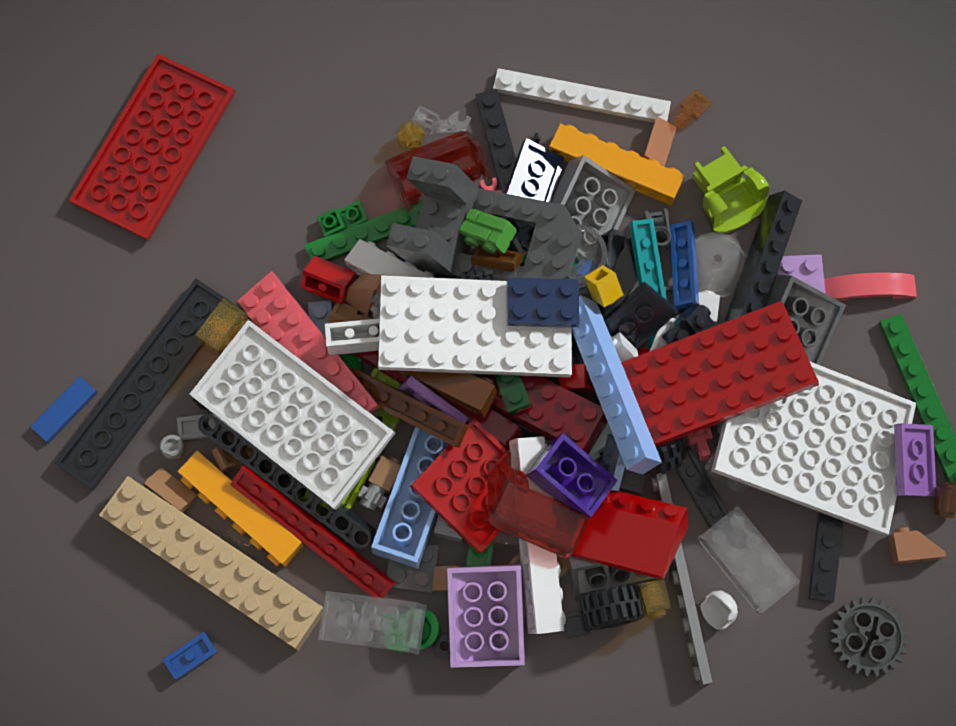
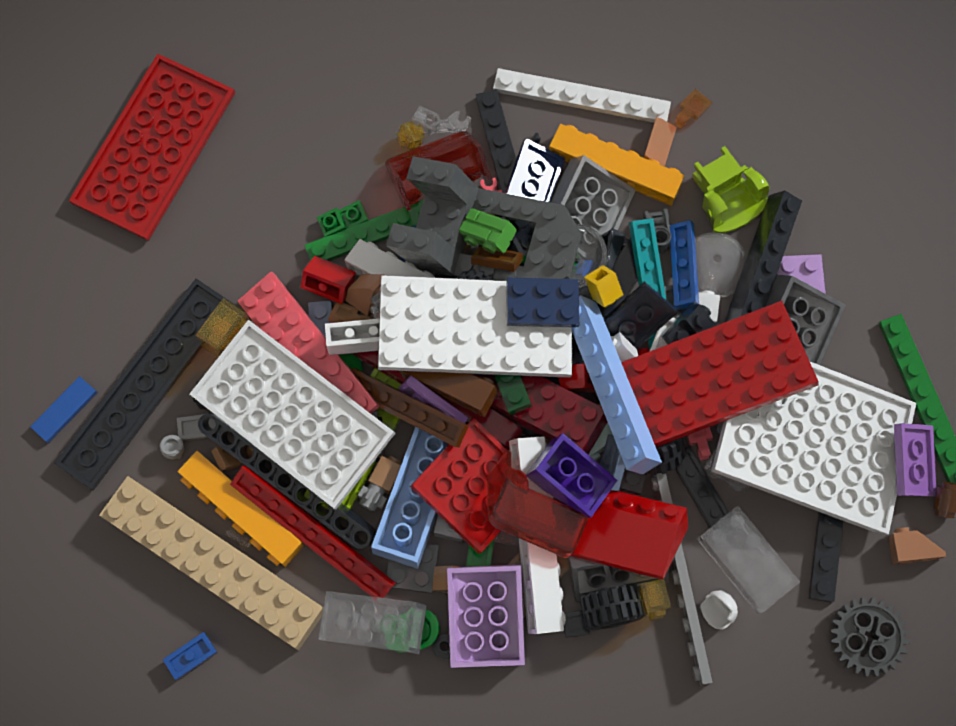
medium nougat slope [144,467,197,513] -> none
coral slope [824,273,917,302] -> none

